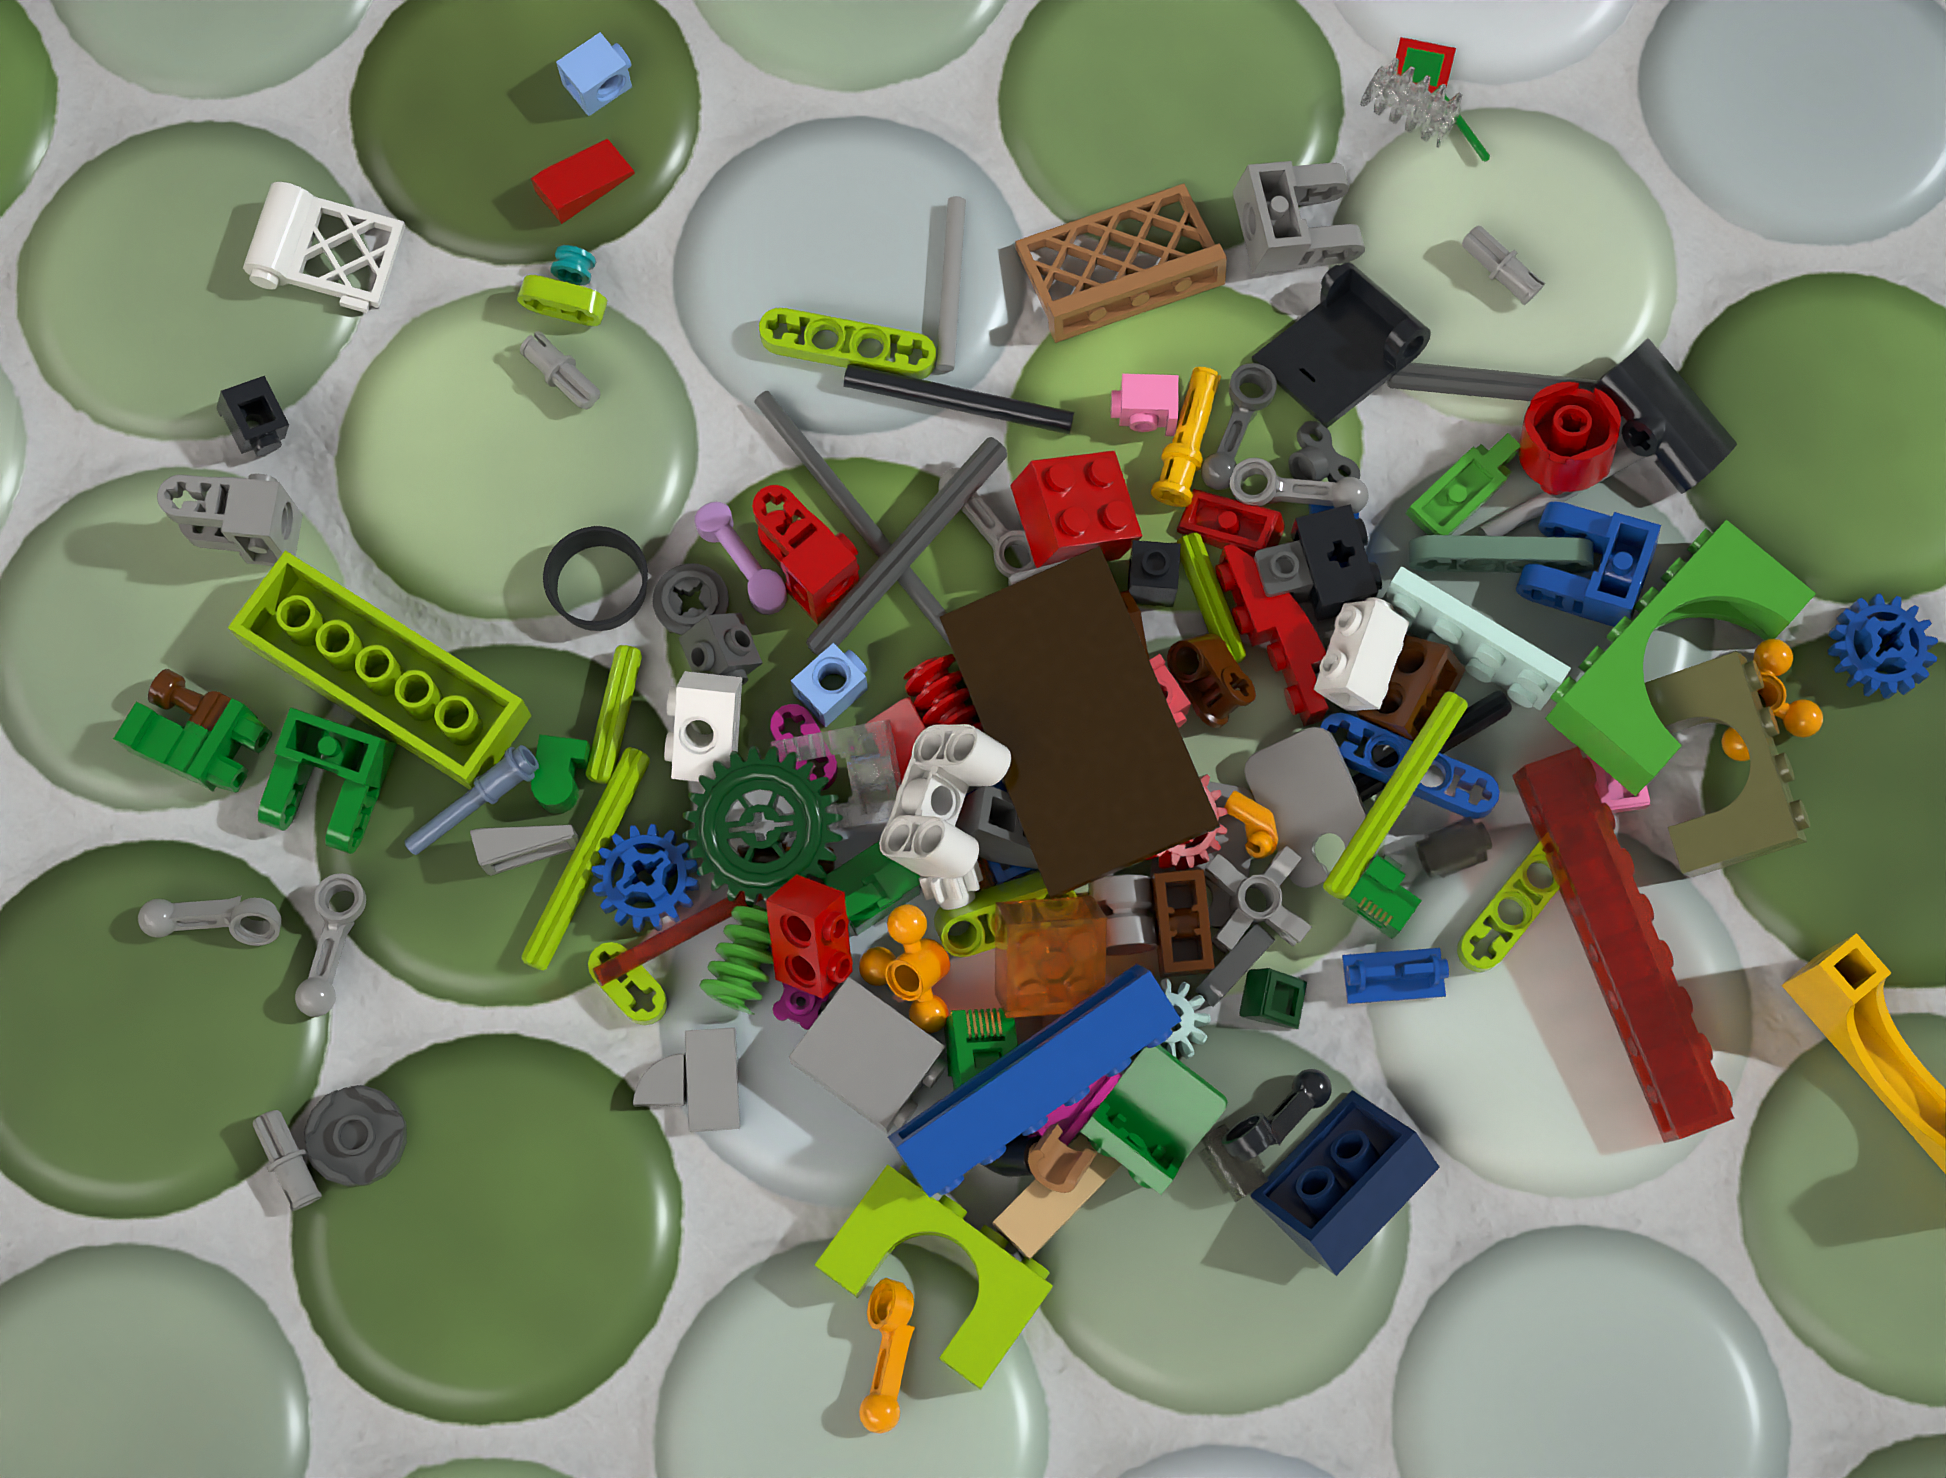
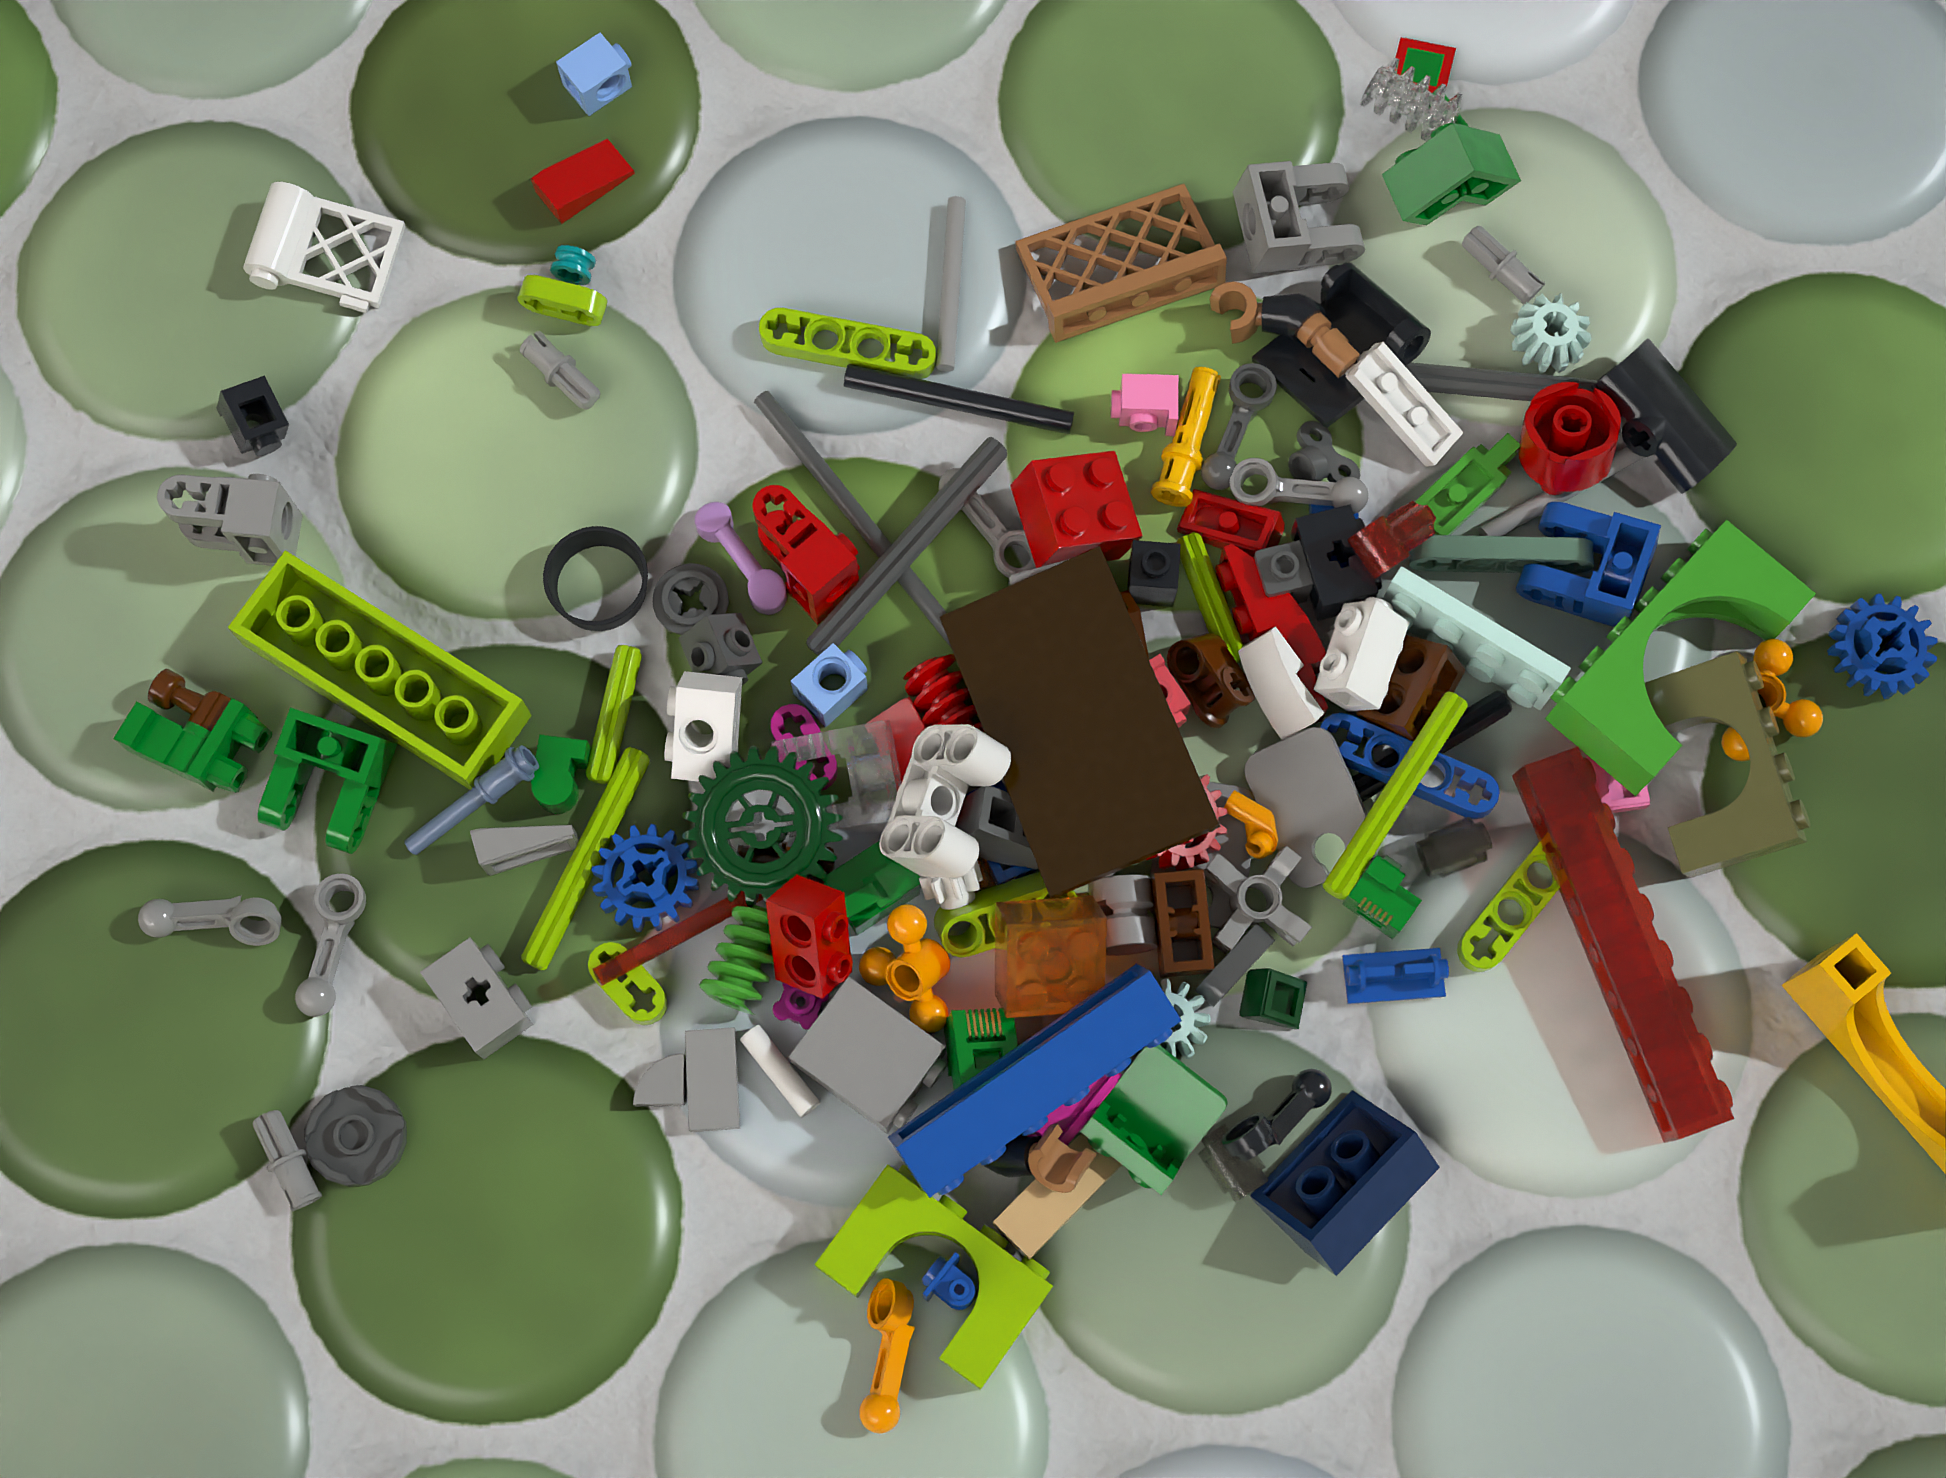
none -> light grey brick [420,937,533,1059]
none -> white piece [740,1025,820,1118]
none -> blue hinge [921,1252,975,1310]
none -> medium nougat piece [1210,281,1360,378]
none -> white slope [1238,626,1324,740]
none -> white hinge [1345,342,1463,467]
none -> clear red piece [1347,500,1436,579]
none -> green brick [1382,123,1521,226]
none -> light aqua gear [1510,293,1591,374]

